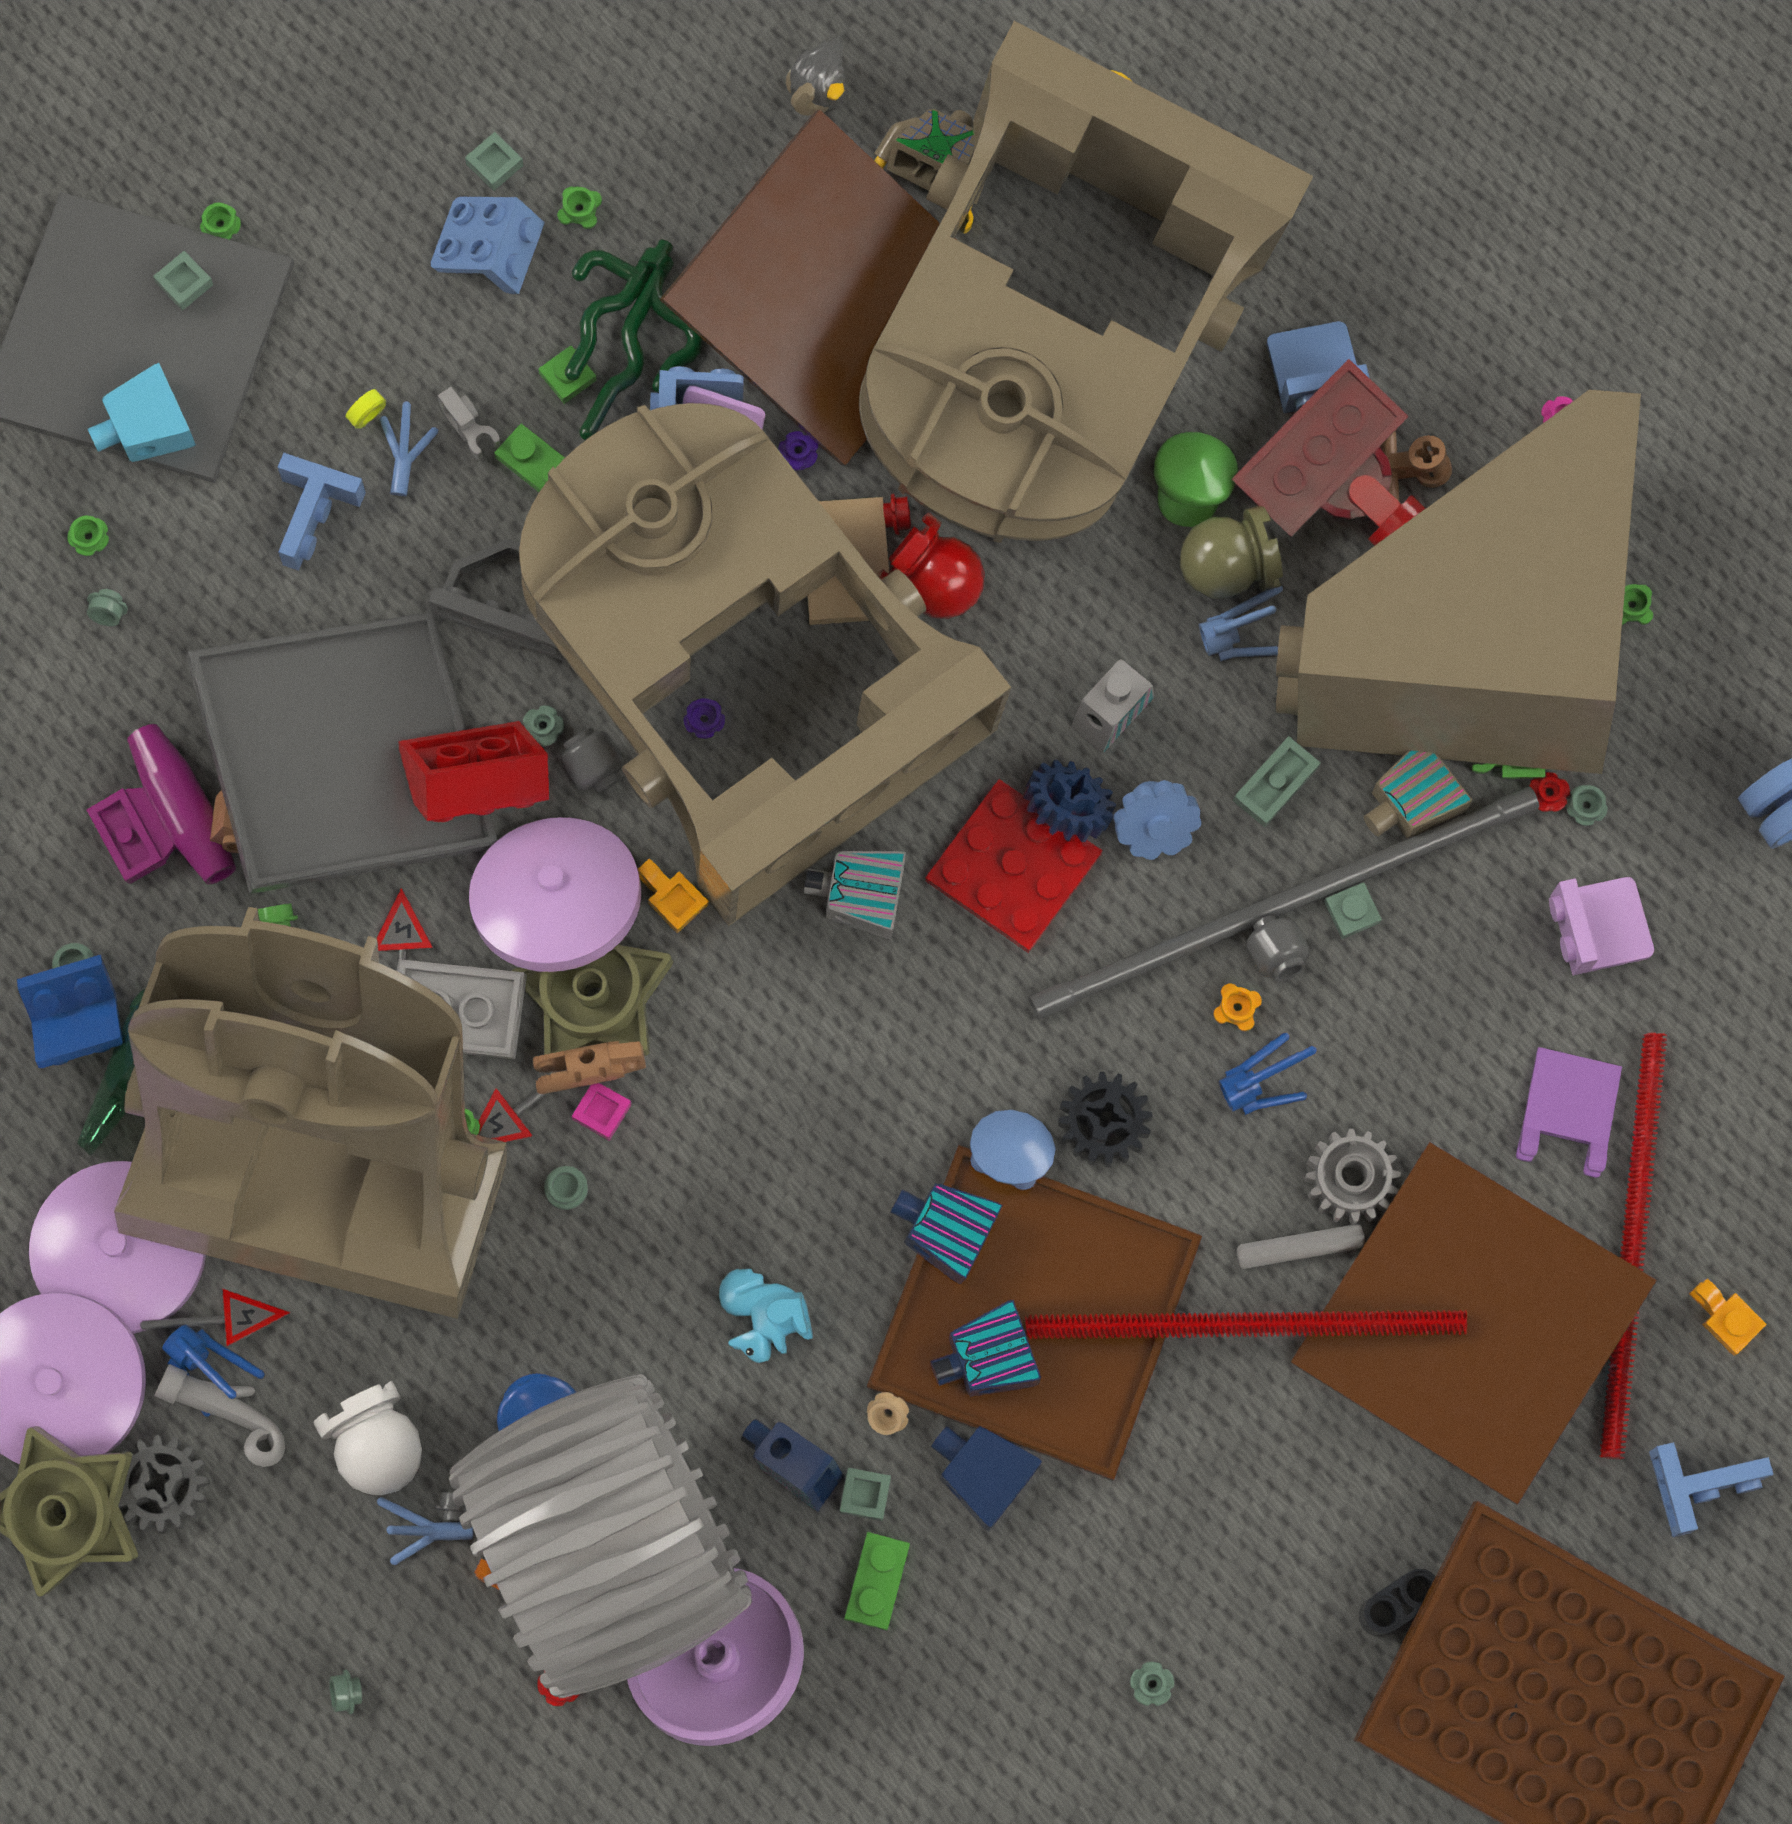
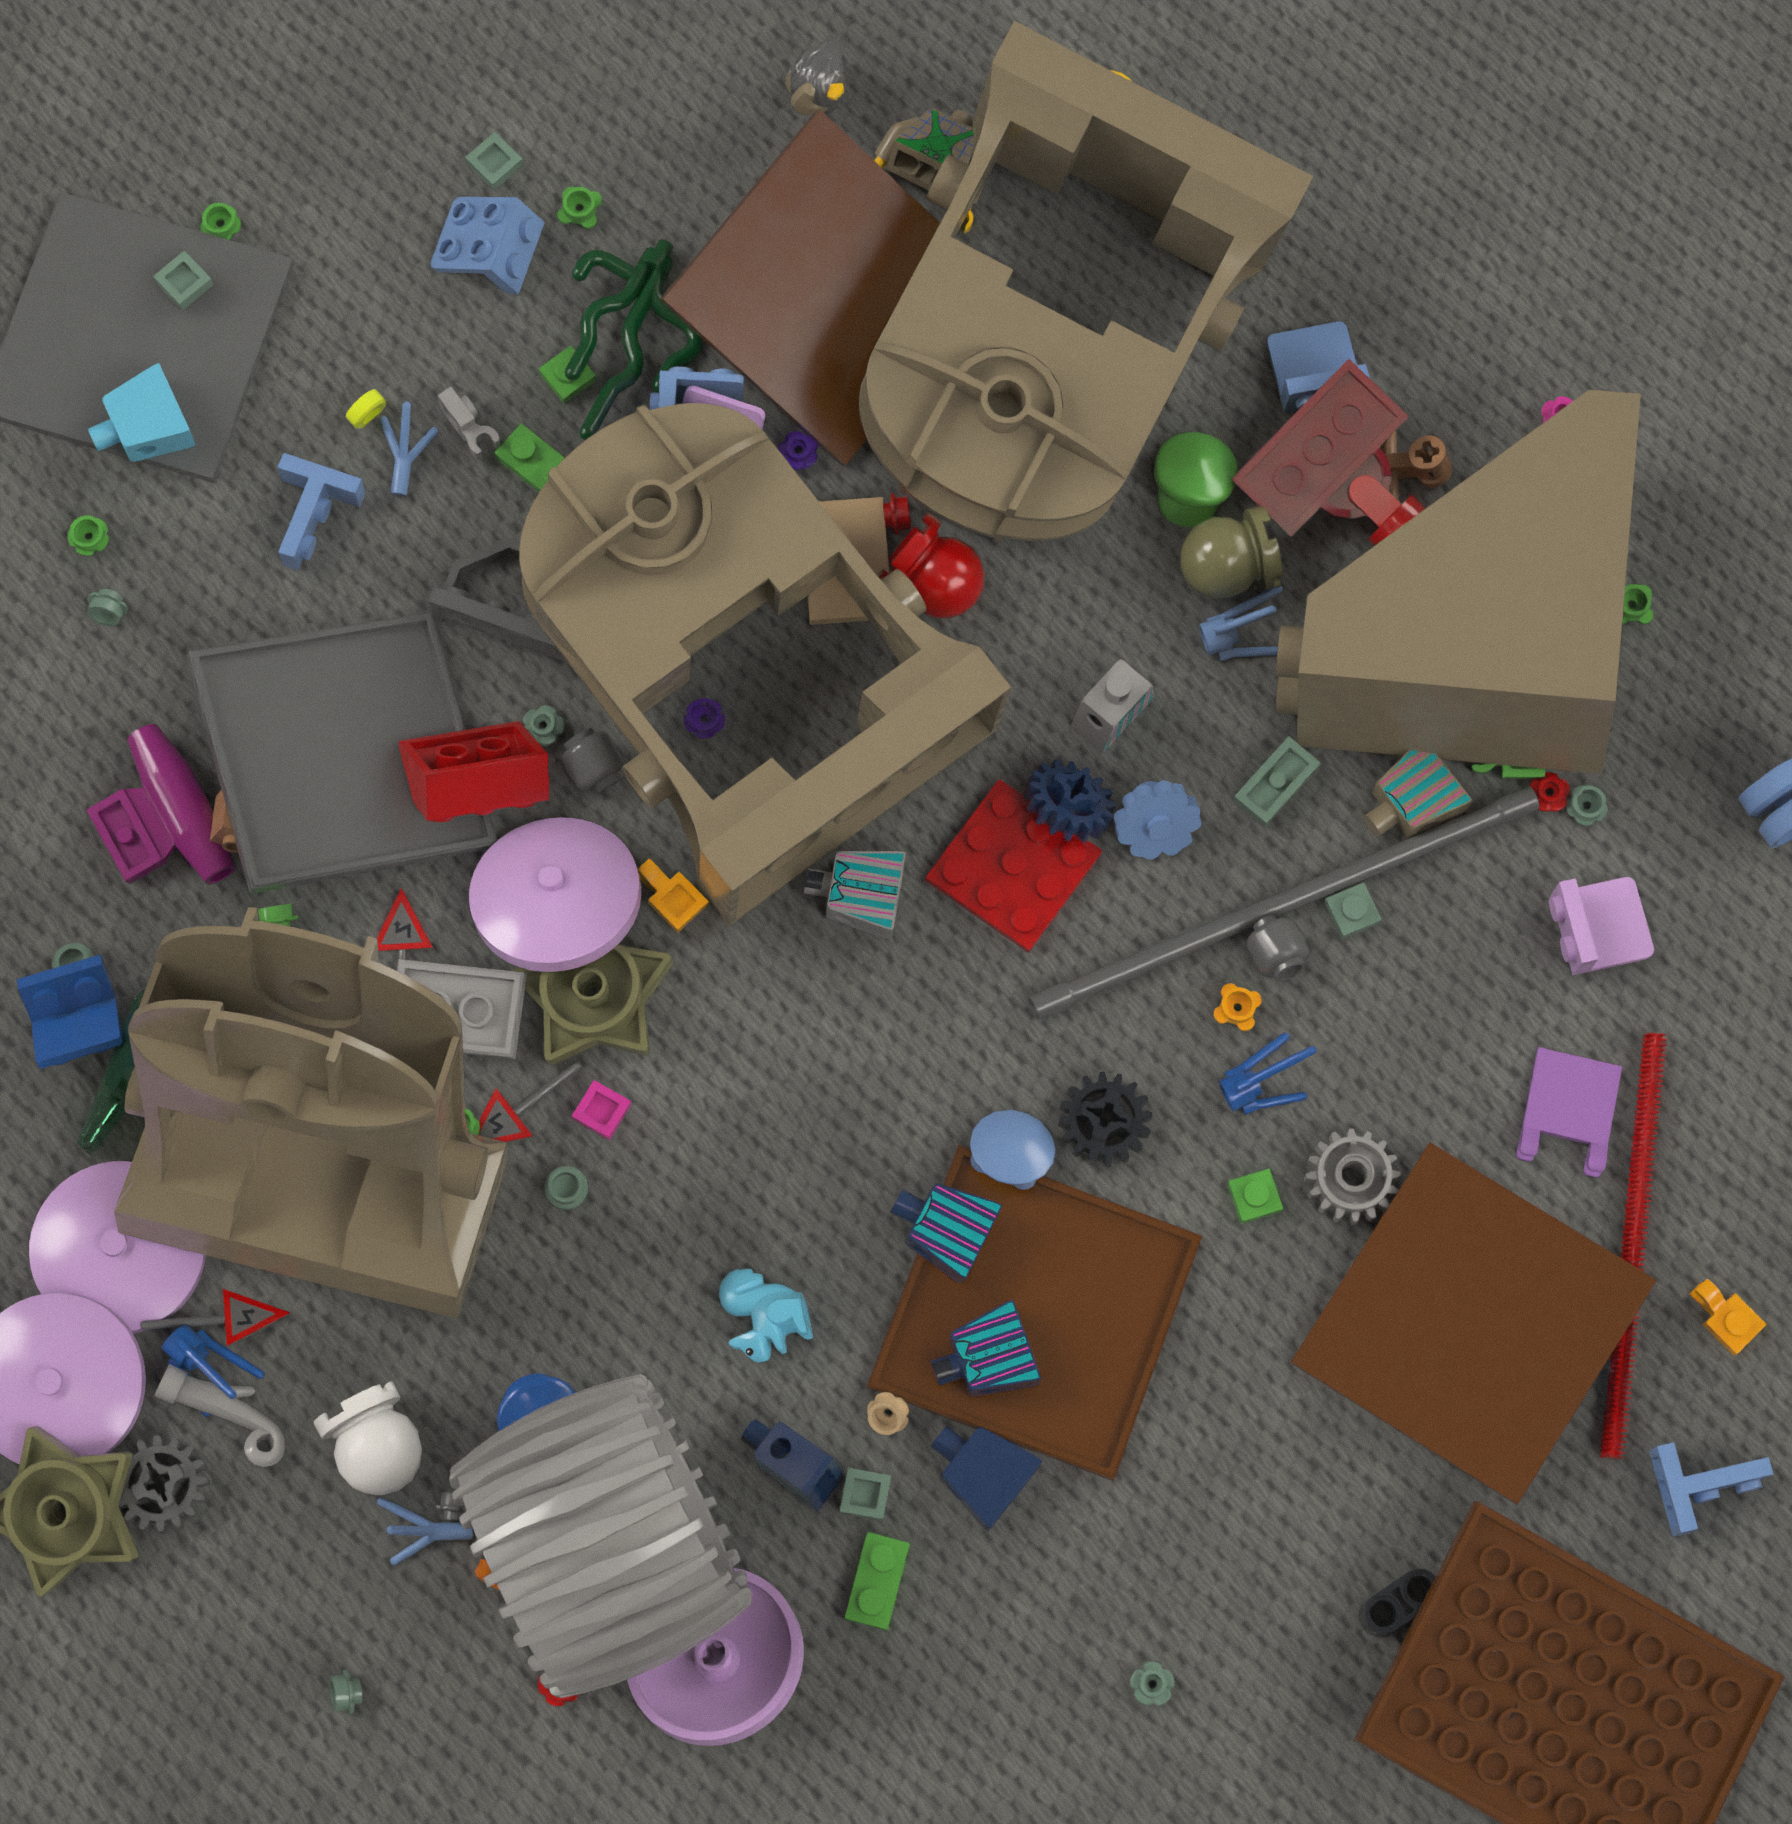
medium nougat hinge [533,1041,646,1094] -> none
red axle [1025,1310,1467,1339] -> none
light grey axle [1236,1224,1365,1269] -> none
none -> bright green plate [1227,1168,1283,1224]

